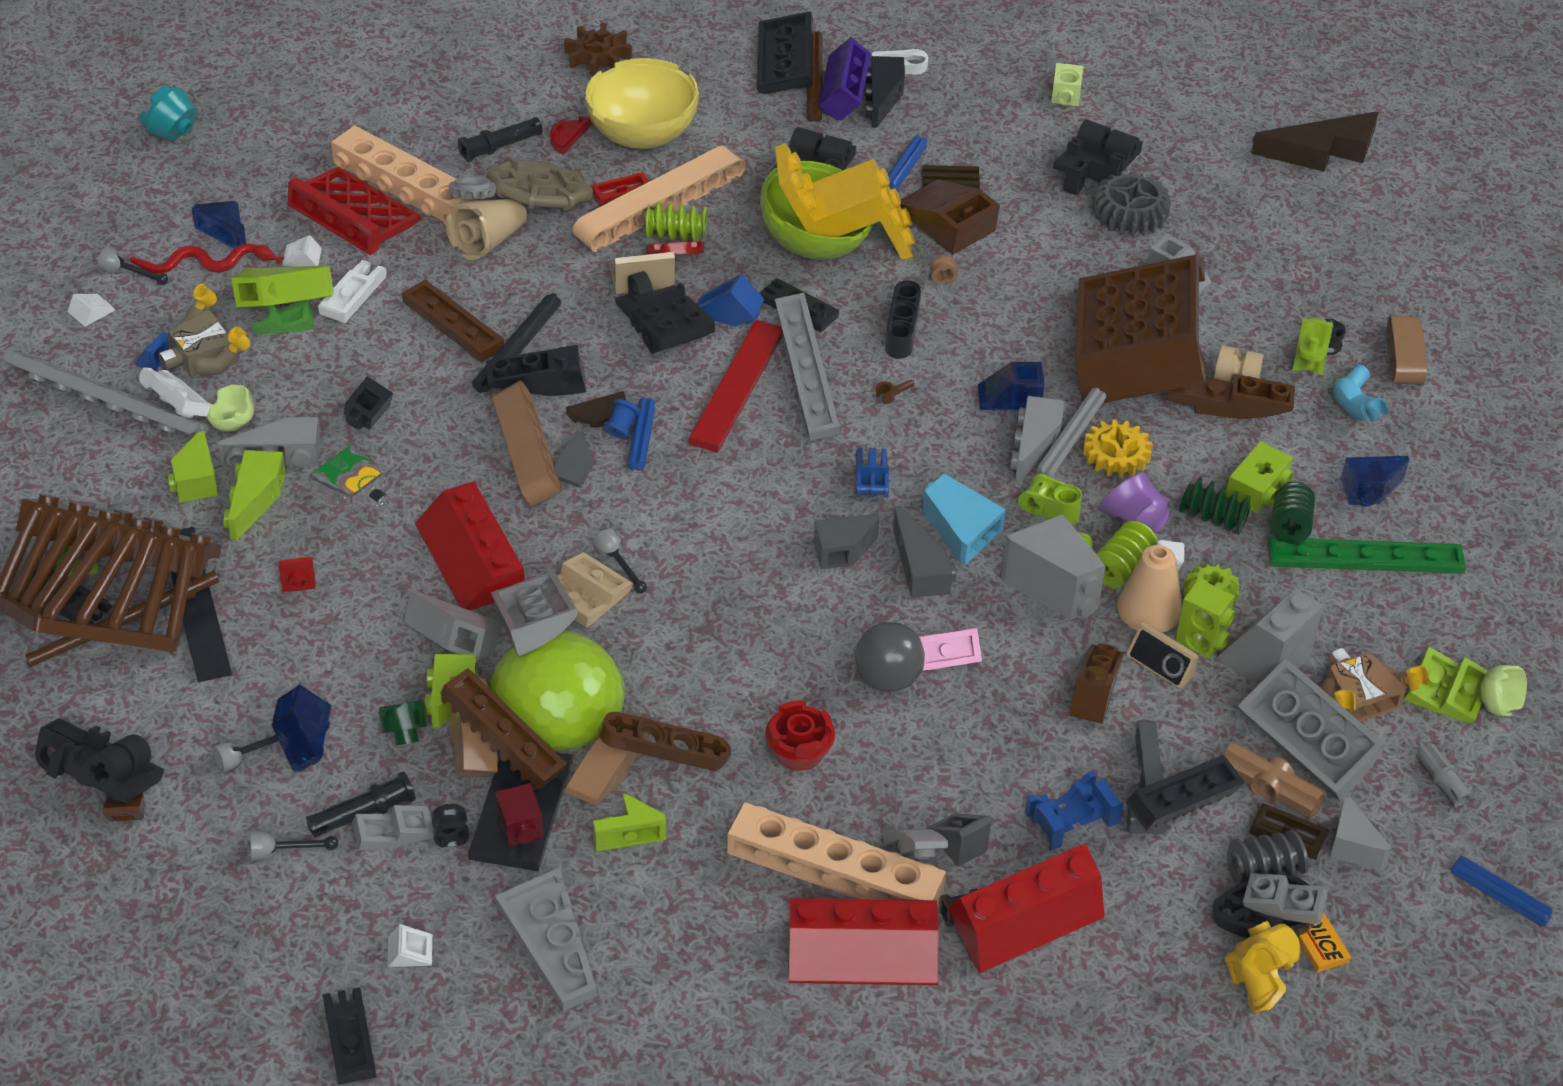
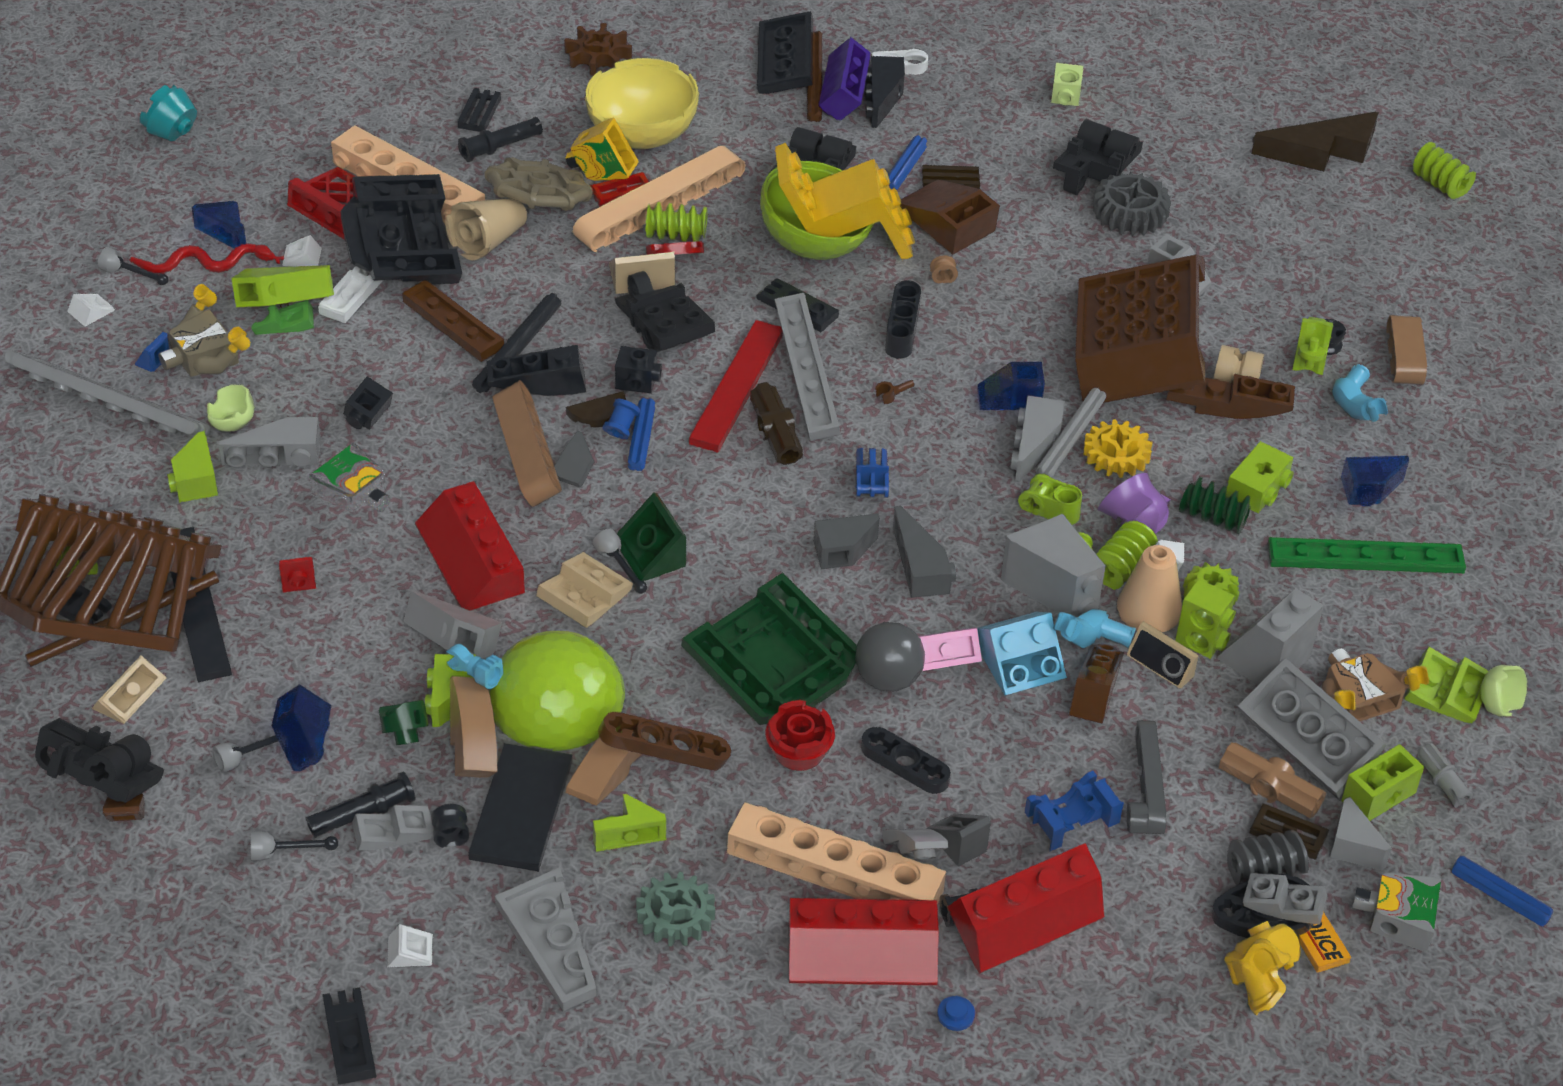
white hinge [139,367,211,418] -> none
lime slope [224,450,286,540] -> none
reddish brown gear [440,668,567,791] -> none
light grey gear [449,177,496,200] -> none
light grey slope [491,571,578,656] -> none
dark red brick [496,783,543,847] -> none
red tile [550,116,593,155] -> none
blue slope [696,274,765,327] -> none
medium azure slope [922,474,1006,565] -> none
black gear [1126,755,1245,832] -> none
dark green piece [1271,481,1315,544] -> none
none -> tan slope [92,655,167,724]
none -> black slope [341,174,462,284]
none -> medium azure piece [446,644,503,689]
none -> black tile [457,88,501,132]
none -> yellow torso [566,117,639,181]
none -> black brick [615,346,662,394]
none -> dark green slope [617,492,686,581]
none -> sand green gear [636,872,715,947]
none -> dark green wedge [681,572,857,725]
none -> dark brown piece [750,382,803,465]
none -> black beam [861,727,951,794]
none -> blue plate [937,996,975,1031]
none -> medium azure slope [977,612,1067,695]
none -> medium azure arm [1053,609,1136,648]
none -> lime brick [1341,744,1424,821]
none -> torso [1352,872,1441,952]
none -> lime piece [1413,142,1476,199]

